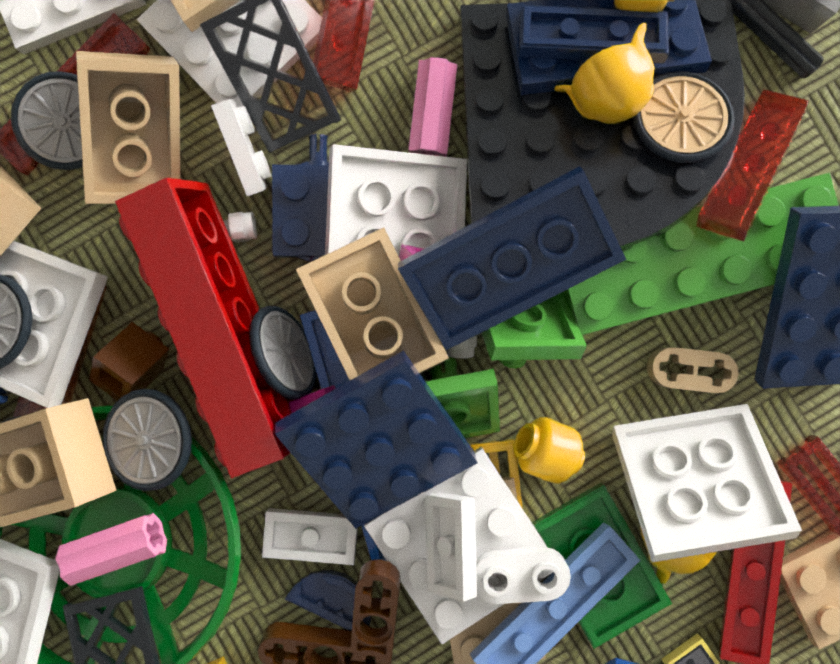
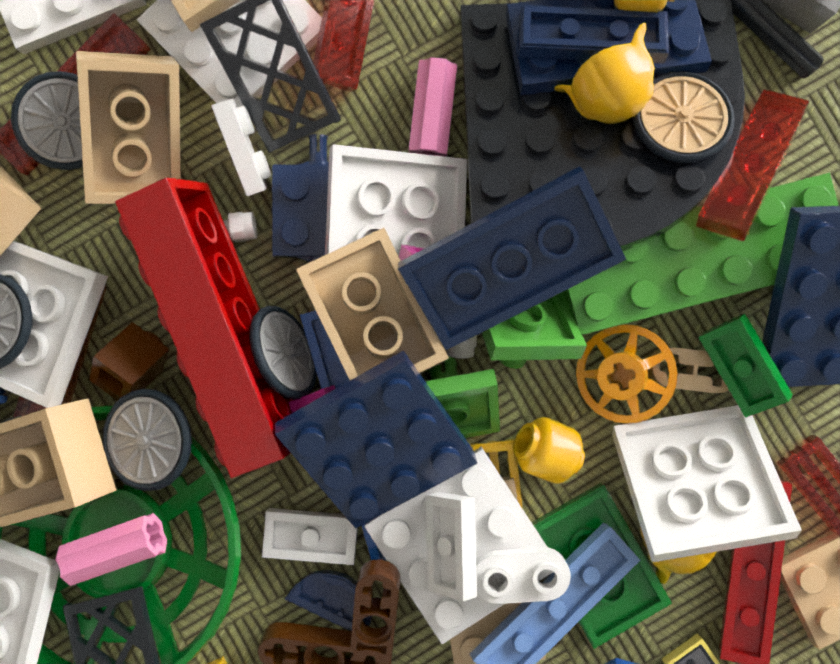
none -> light orange wheel [576,324,678,423]
none -> green plate [698,313,793,418]

